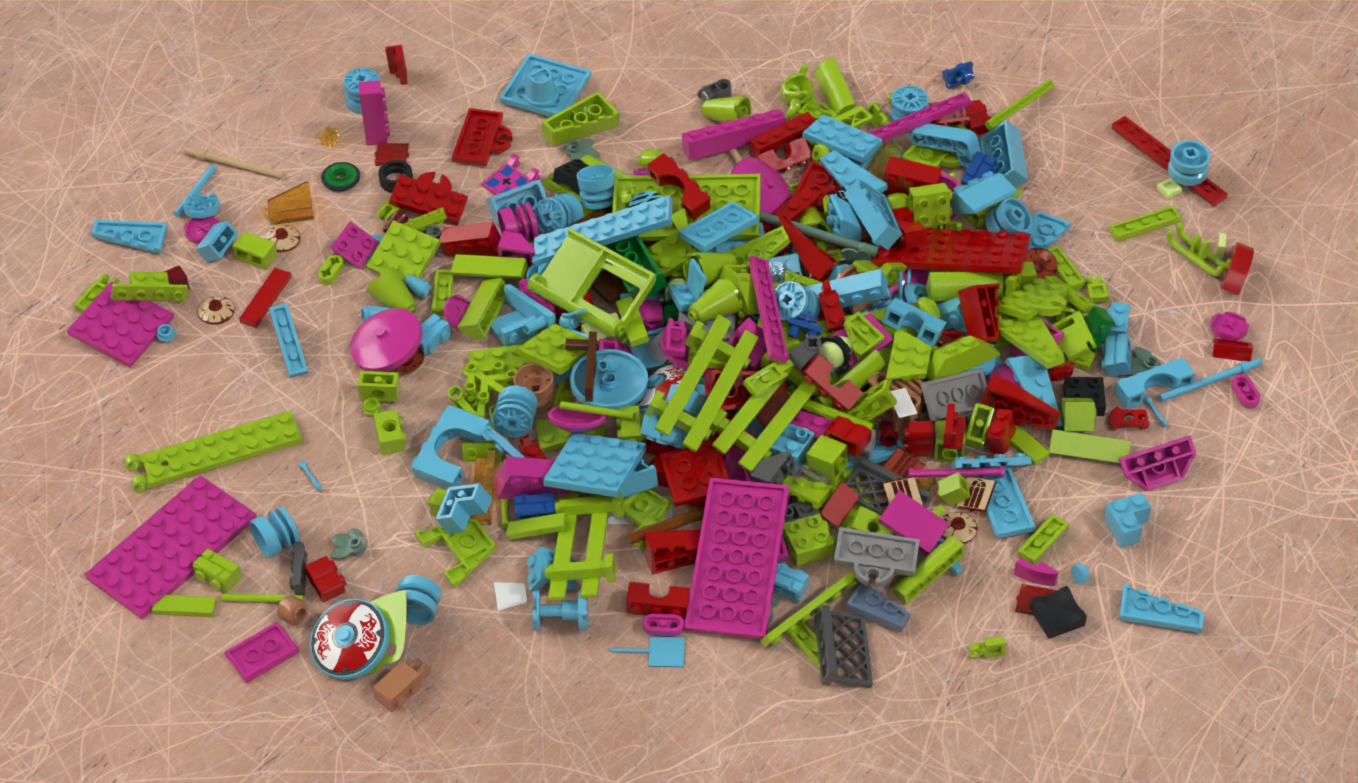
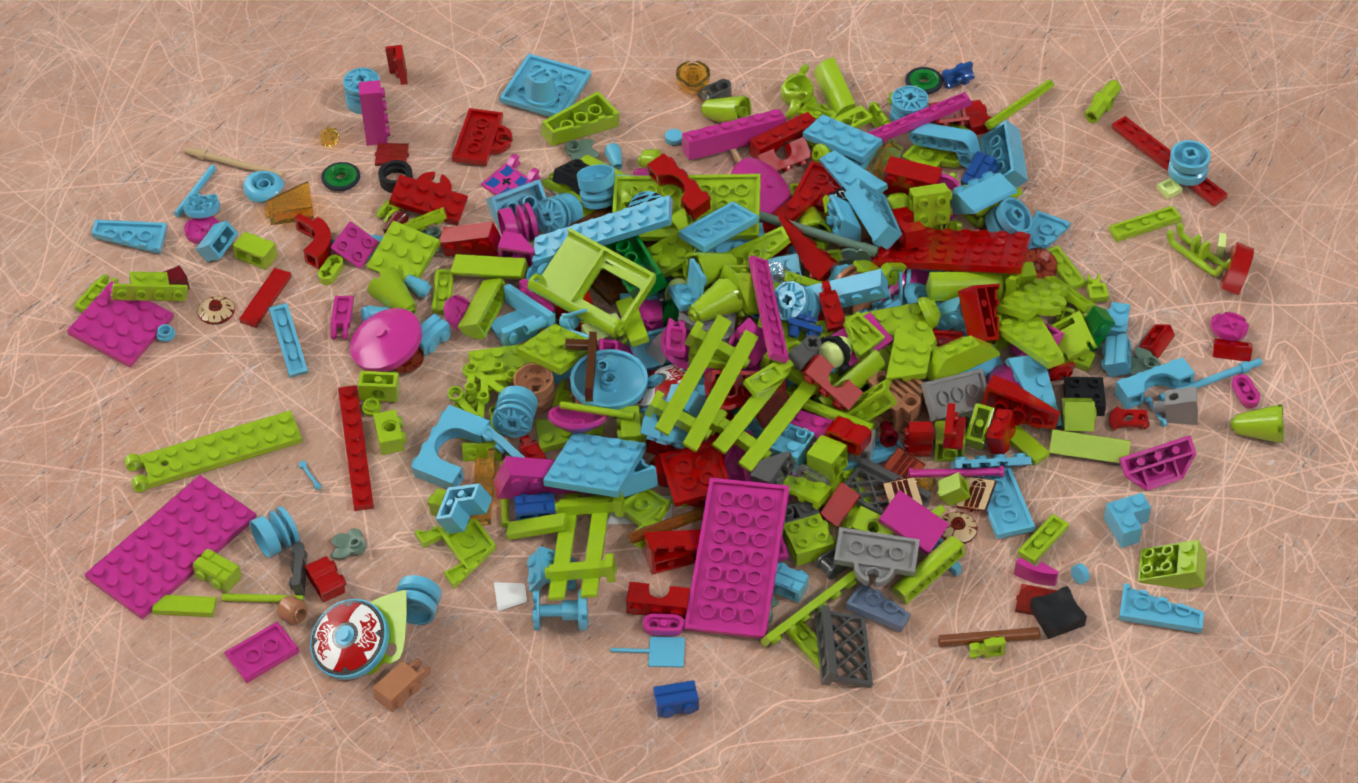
tan dish [264,225,301,253] -> none
medium azure arch [882,297,947,347] -> none
white sticker [890,388,918,418] -> none
none -> medium azure hat [243,171,285,203]
none -> red arch [294,213,332,270]
none -> dark pink hinge [331,296,354,339]
none -> red plate [338,385,374,511]
none -> medium azure cone [604,143,623,170]
none -> blue brick [653,680,699,718]
none -> medium azure tile [665,129,682,146]
none -> clear yellow cylinder [676,61,710,95]
none -> dark grey piece [815,546,849,580]
none -> green wheel [905,67,943,94]
none -> dark orange axle [938,627,1040,647]
none -> lime piece [1084,80,1122,123]
none -> red slope [1138,324,1175,358]
none -> lime slope [1138,540,1207,589]
none -> light grey torso [1154,386,1198,425]
none -> lime cone [1231,404,1284,443]

